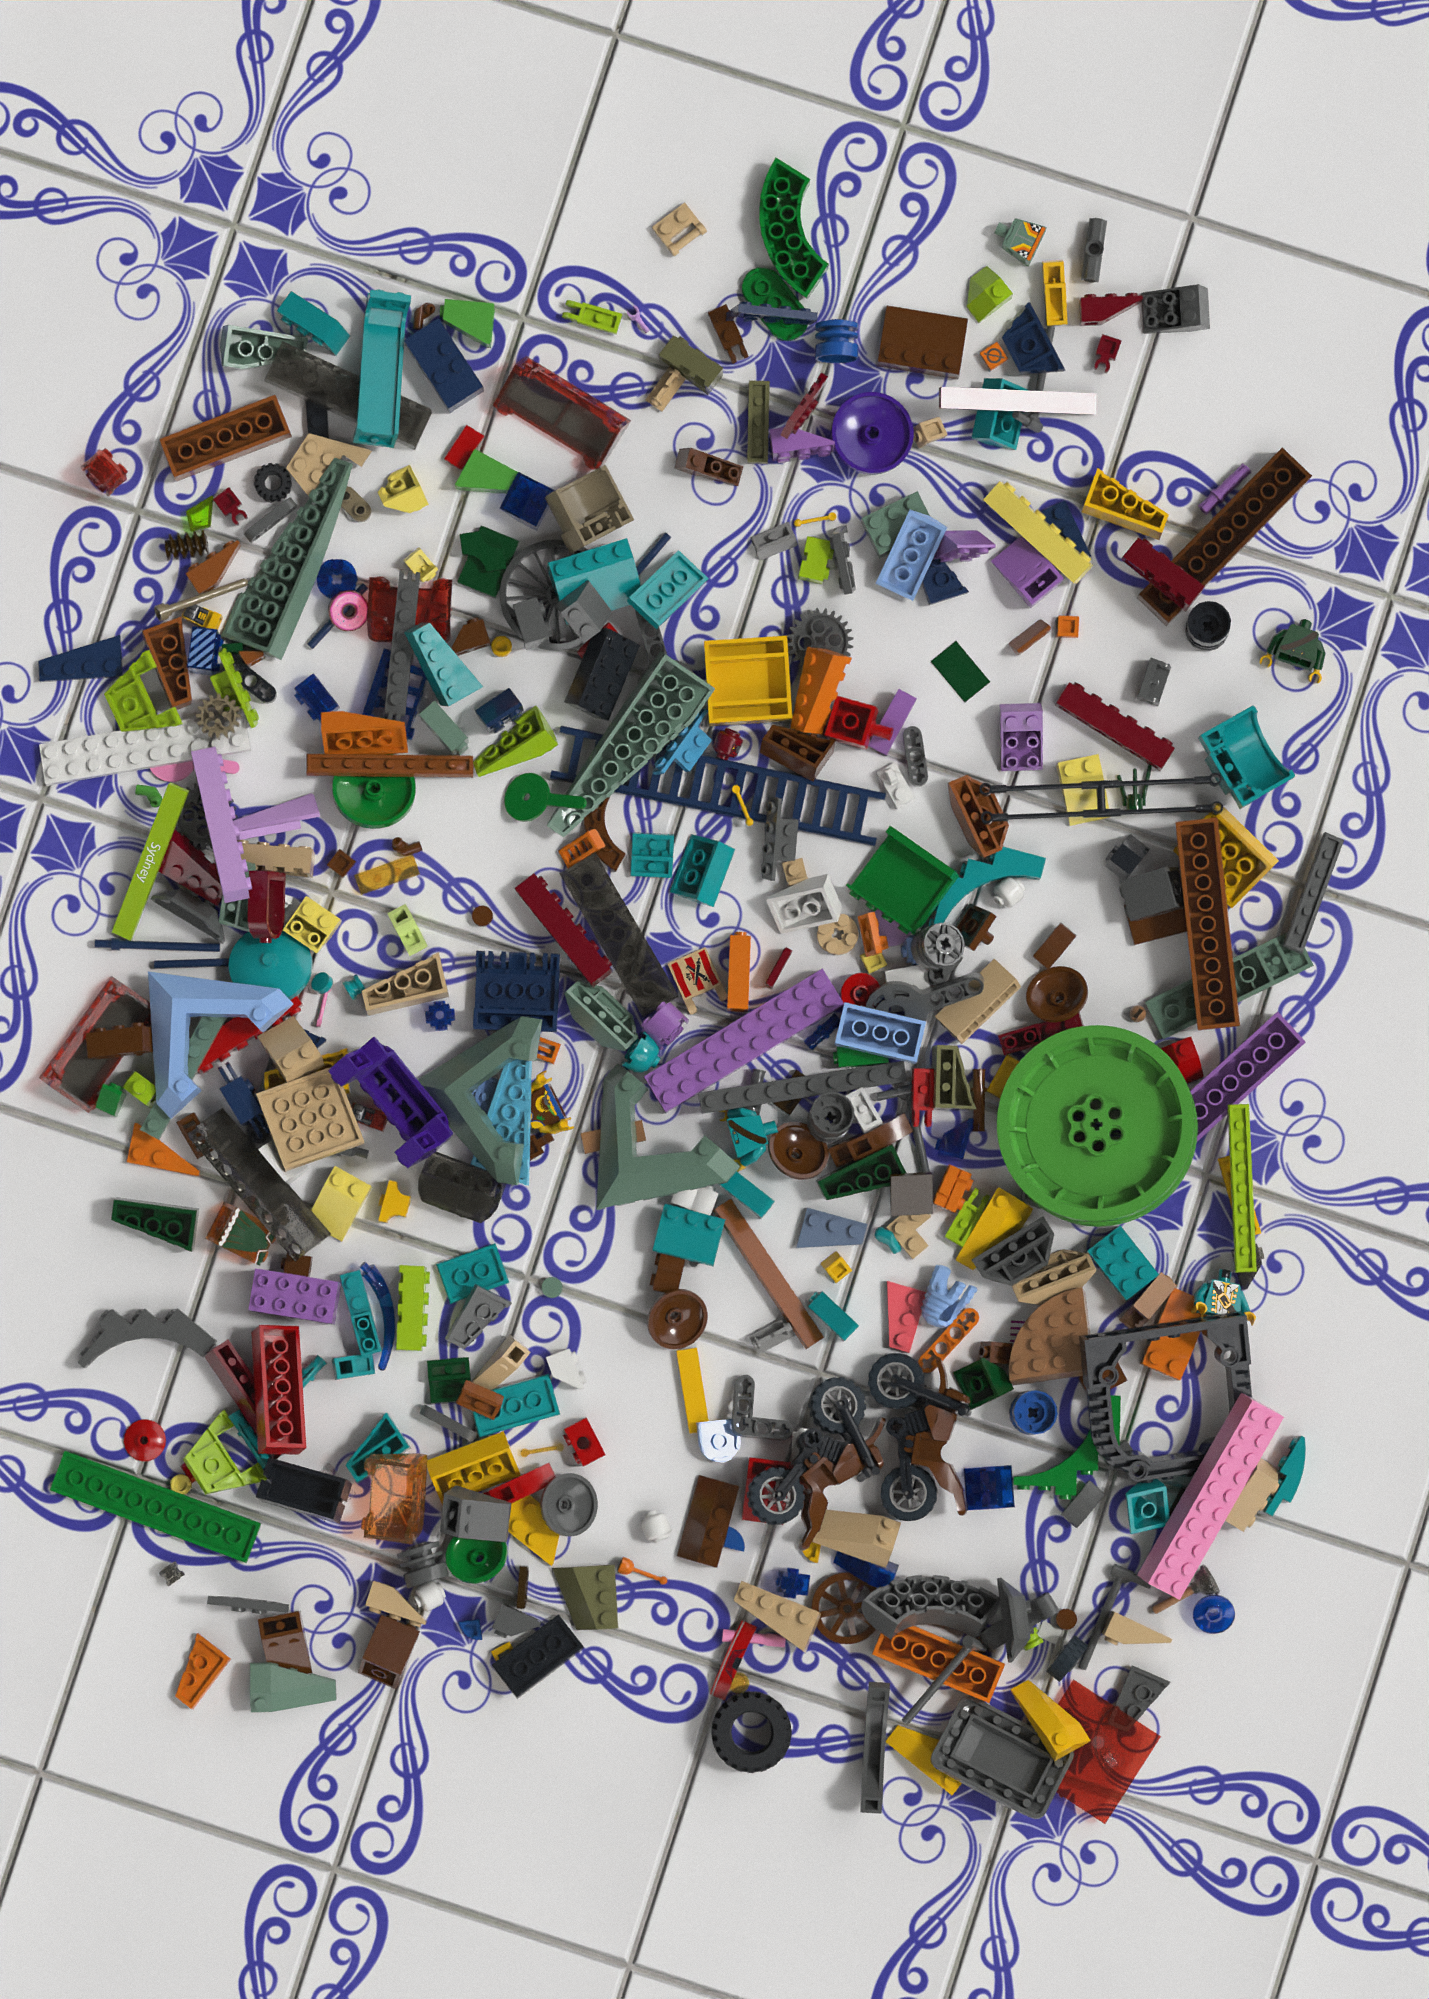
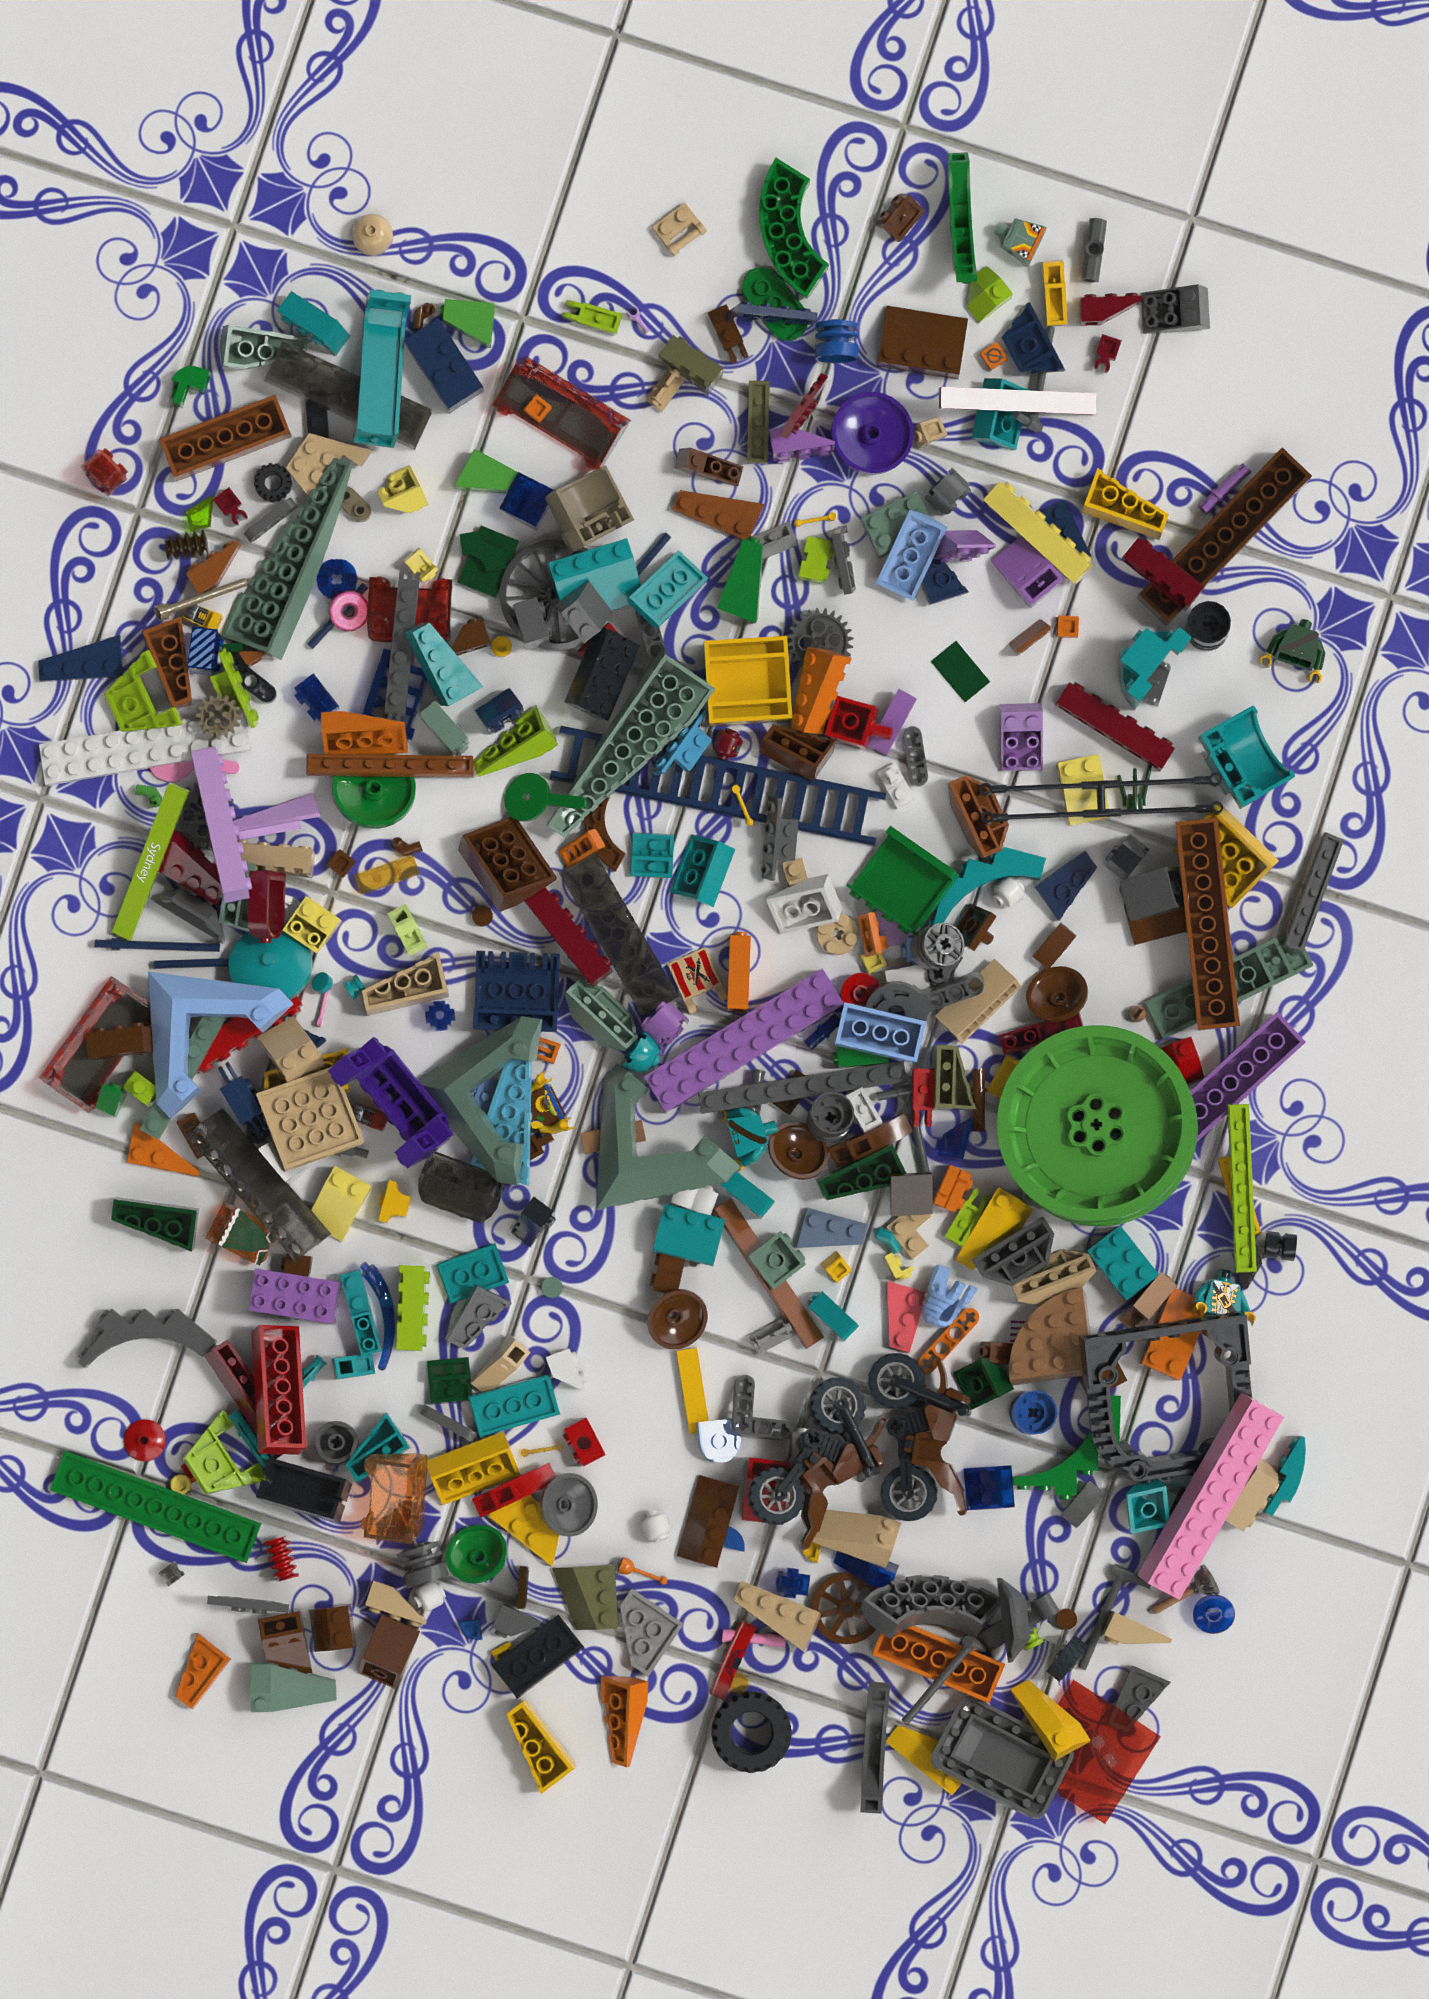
dark grey slope [440,1485,511,1542] -> none
red tile [444,425,484,471] -> none
dark orange slope [456,1380,504,1420] -> none
dark red tile [765,947,793,988] -> none
none -> green brick [171,366,211,408]
none -> red piece [264,1536,299,1582]
none -> reddish brown slope [309,1604,357,1652]
none -> dark grey brick [315,1421,359,1463]
none -> tan cylinder [352,214,393,256]
none -> reddish brown slope [458,817,557,912]
none -> yellow wedge [506,1699,577,1794]
none -> black wedge [511,1197,556,1247]
none -> orange tile [523,394,552,424]
none -> orange wedge [600,1676,648,1767]
none -> light grey plate [620,1589,684,1677]
none -> dark orange wing [672,490,764,540]
none -> green slope [717,536,764,623]
none -> sand green plate [747,1231,806,1290]
none -> reddish brown bracket [876,193,925,242]
none -> light yellow bracket [884,1253,914,1281]
none -> dark grey brick [924,468,971,515]
none -> green arch [947,152,977,284]
none -> dark blue wing [1034,850,1097,921]
none -> teal piece [1119,627,1192,709]
none -> black wheel [1264,1231,1297,1261]

